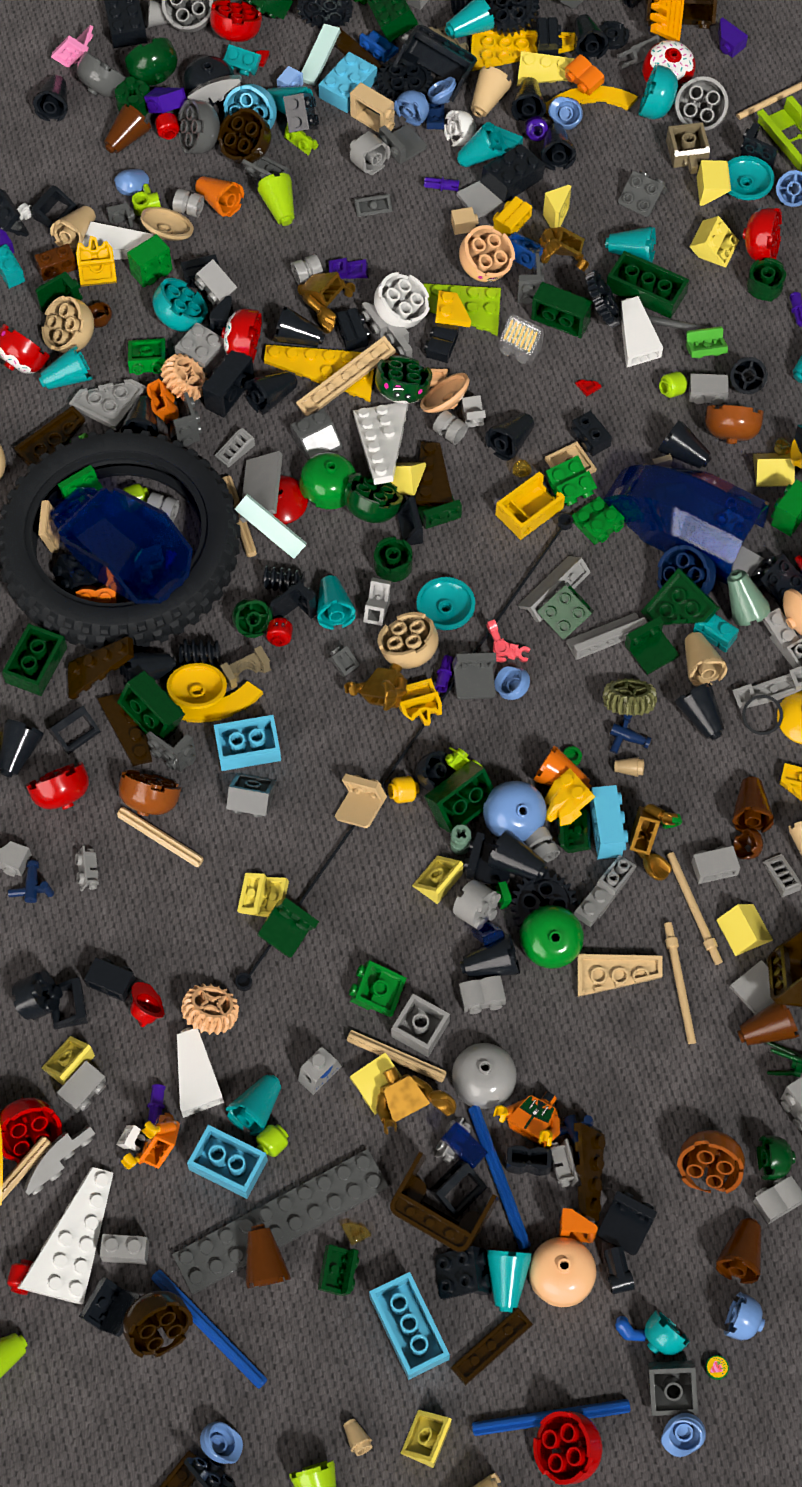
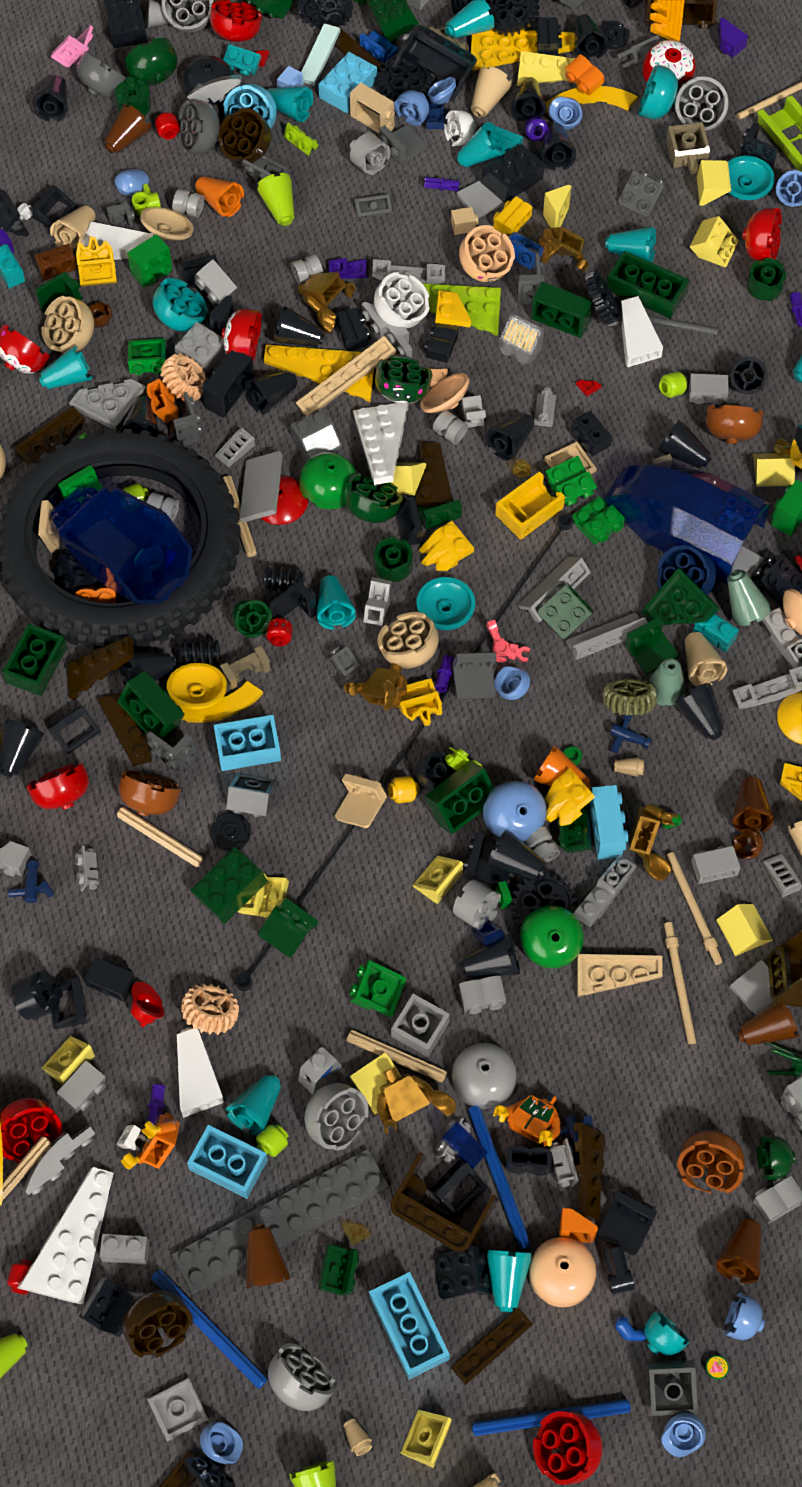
dark purple slope [144,87,187,113] -> none
light aqua tile [234,494,307,559] -> none
bracket [283,93,319,133] -> none
sand green piece [450,825,471,855] -> none
bright green bracket [686,326,728,358] -> none
black piece [742,695,783,735] -> none
none -> light grey tile [147,1377,209,1442]
none -> dark green brick [190,847,268,925]
none -> black tile [210,812,251,852]
none -> light grey cylinder [268,1343,336,1411]
none -> light grey cylinder [304,1083,369,1151]
none -> light grey slope [372,259,445,284]
none -> yellow plate [419,521,474,571]
none -> light grey hinge [534,388,556,427]
none -> sand green cone [647,659,686,706]

